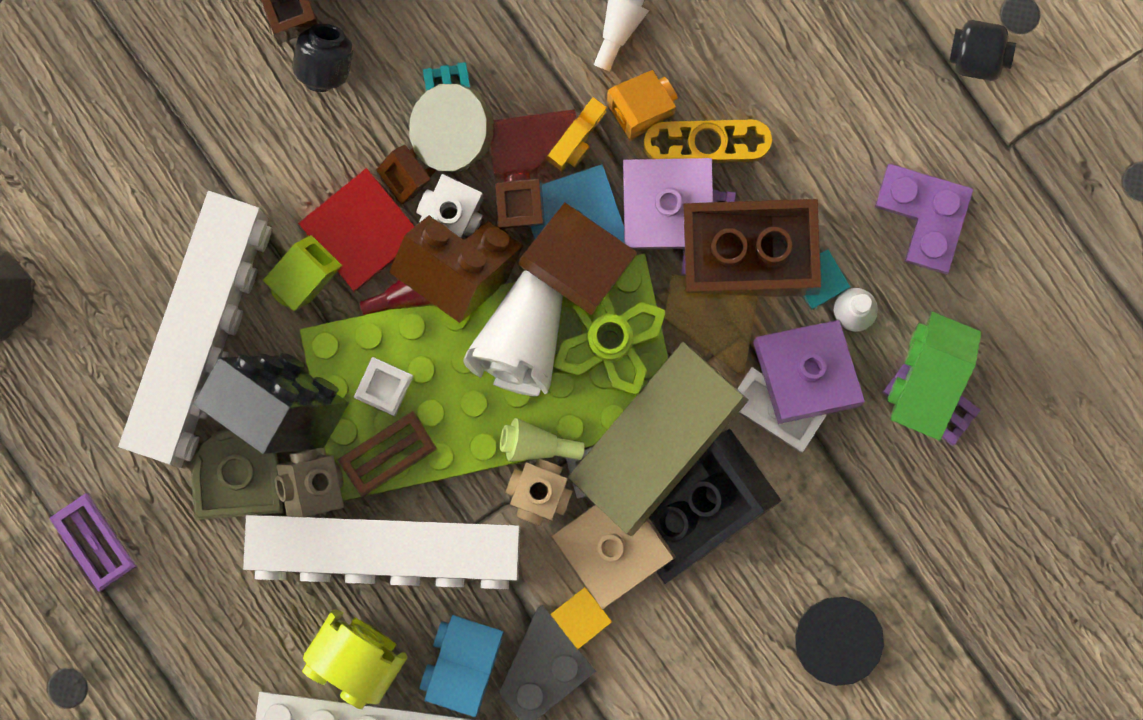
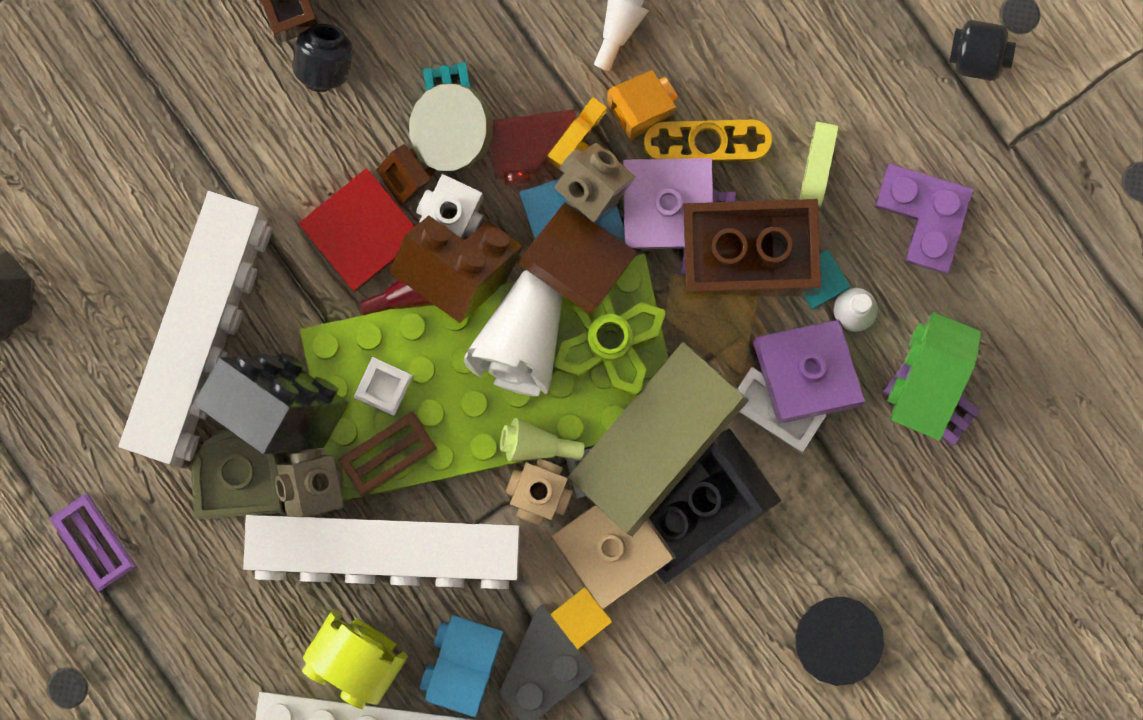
lime brick [262,235,342,311] -> none
reddish brown tile [495,179,545,229] -> none
none -> dark tan brick [554,143,636,222]
none -> yellowish green beam [800,121,838,207]

